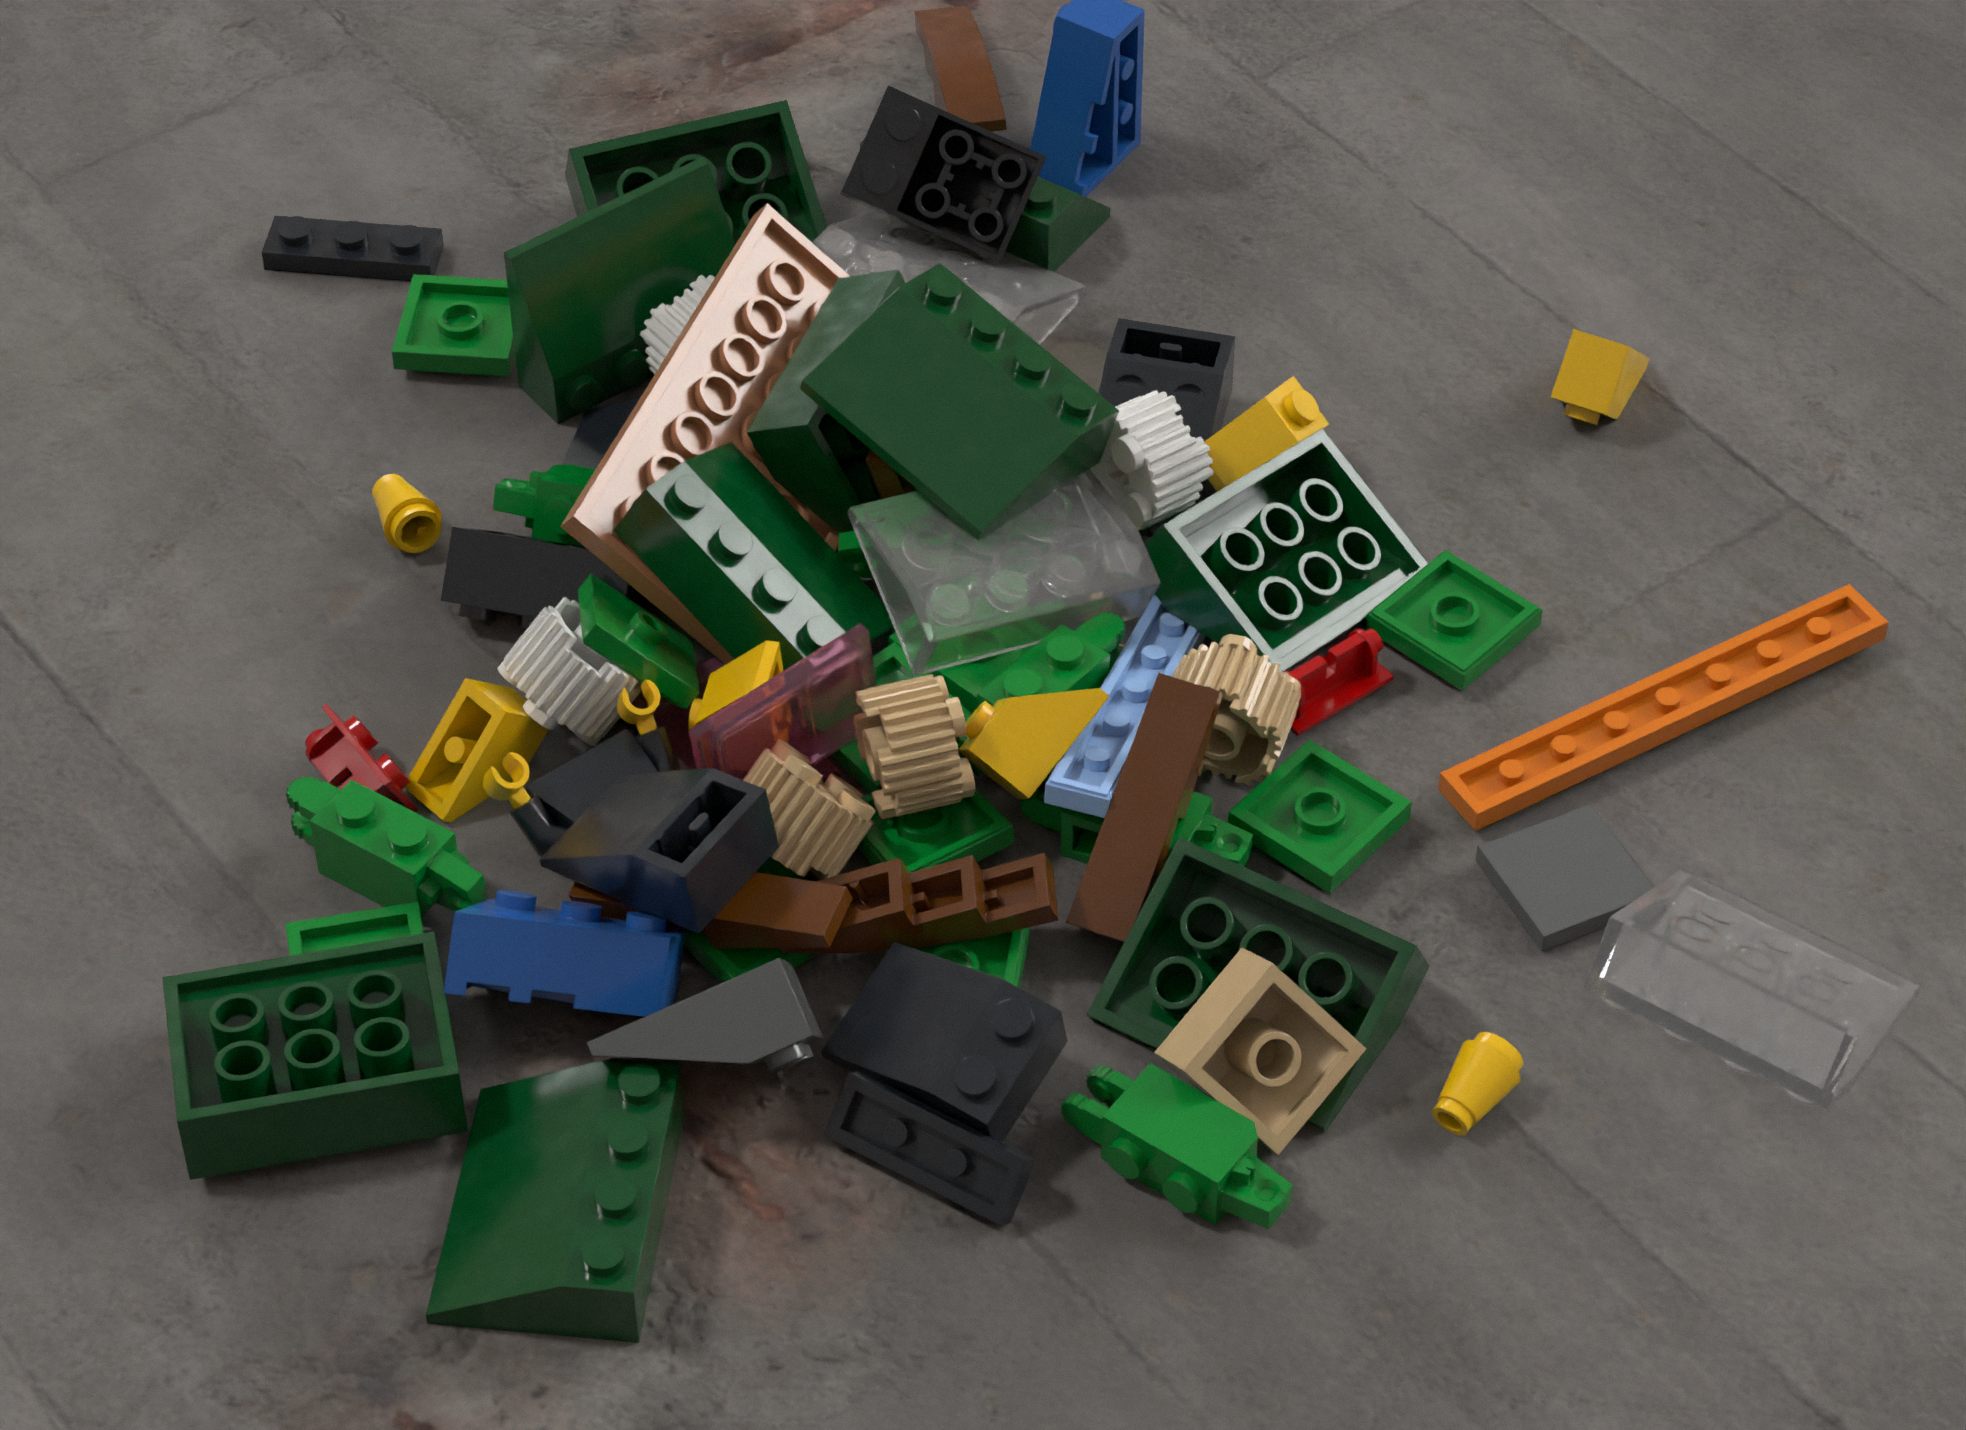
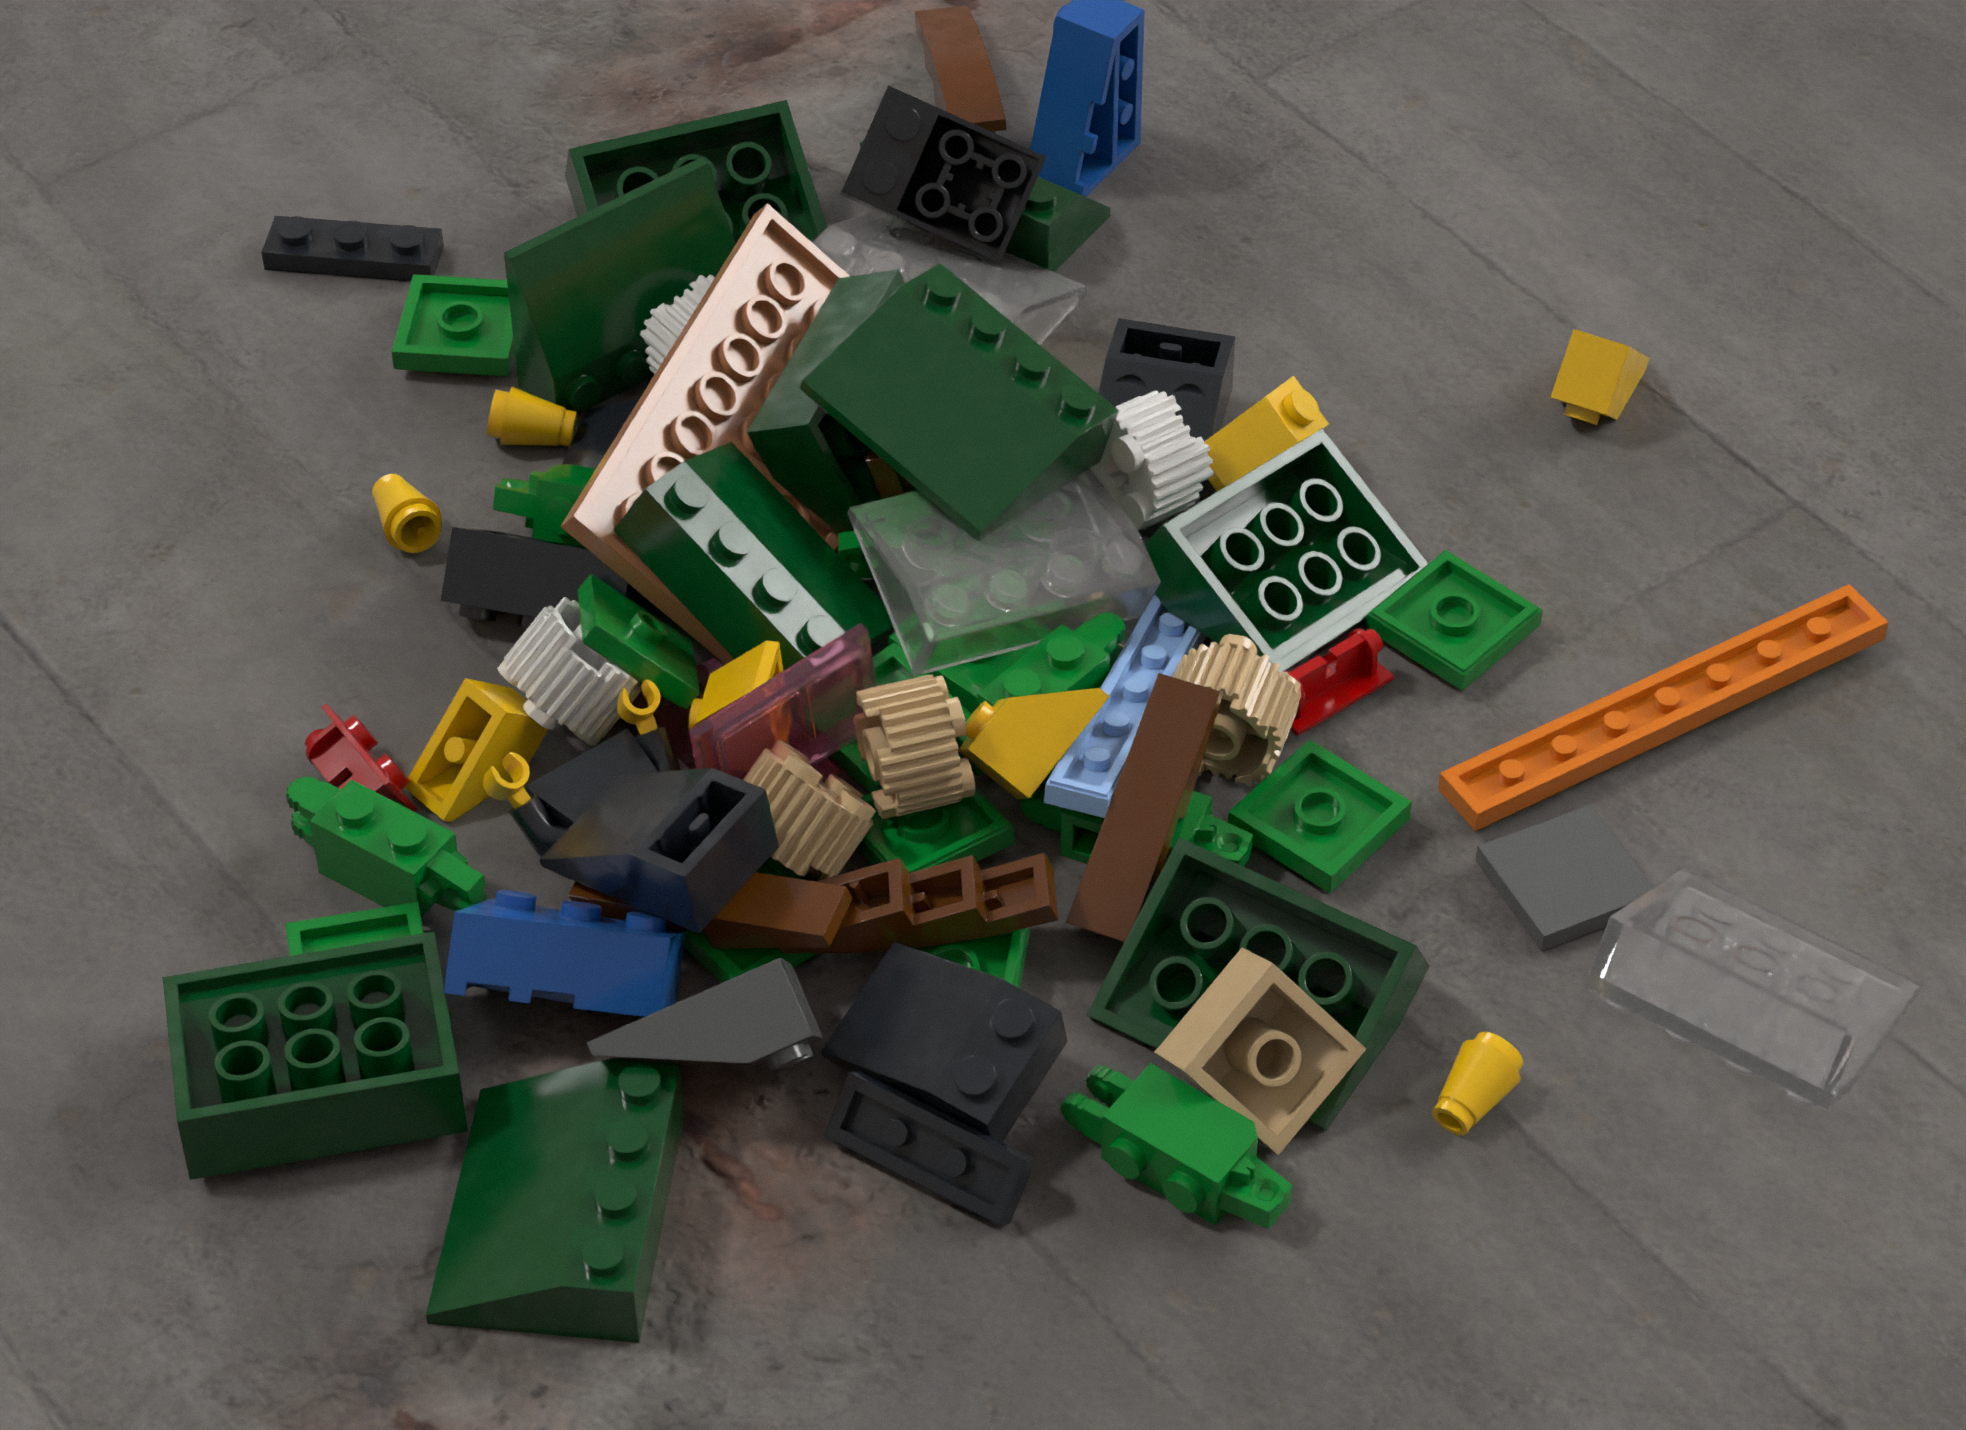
none -> yellow cone [487,387,577,447]

